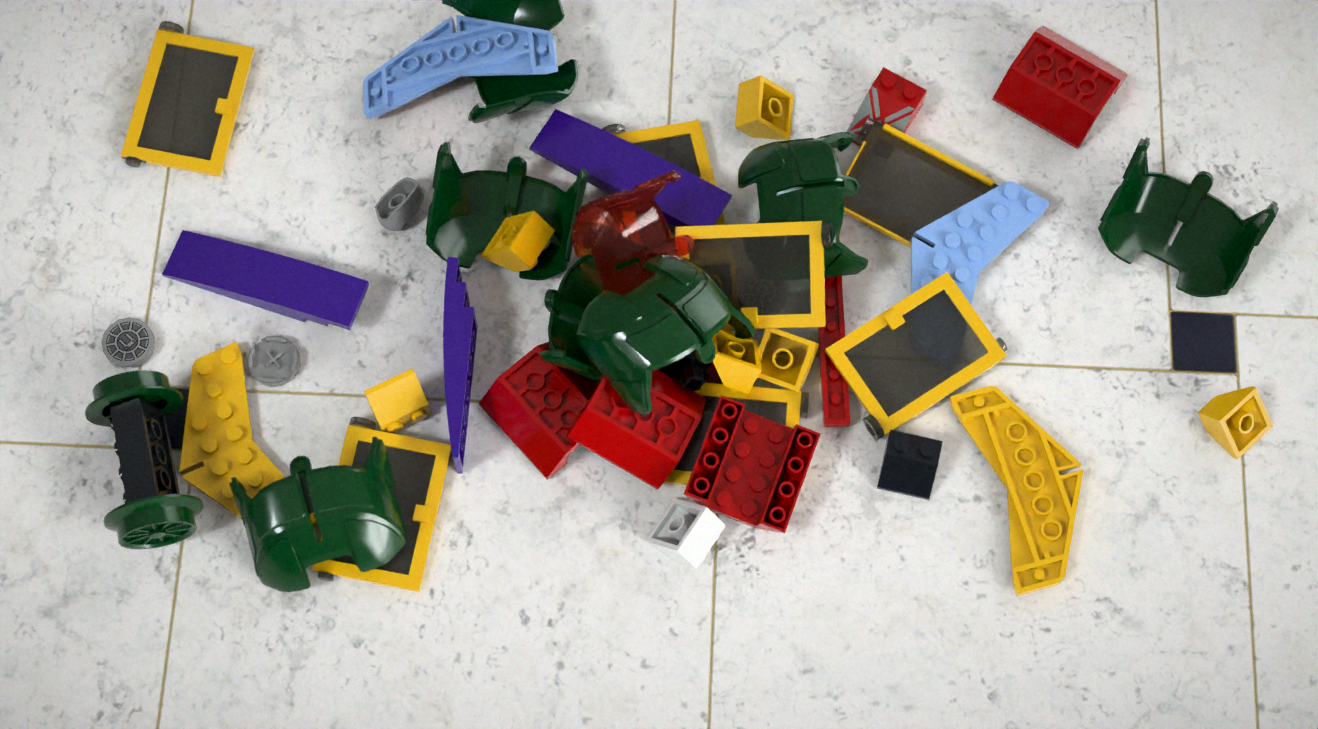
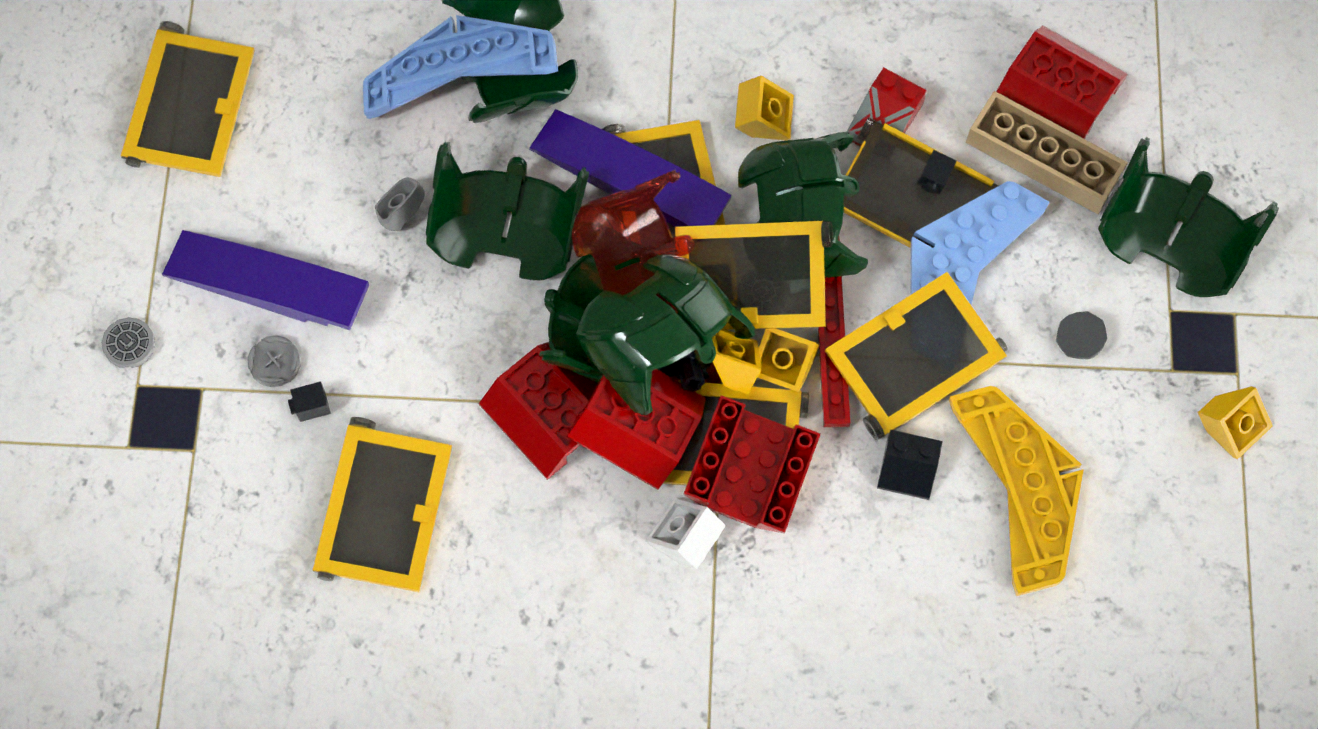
brick [85,370,204,549] -> none
yellow wing [179,342,318,526] -> none
dark green piece [229,437,406,592] -> none
yellow slope [364,368,431,434] -> none
dark purple slope [443,257,478,474] -> none
yellow slope [481,211,555,272] -> none
none -> black brick [288,381,331,422]
none -> black brick [917,150,957,194]
none -> tan brick [966,91,1128,214]
none -> dark grey hat [1056,311,1107,359]

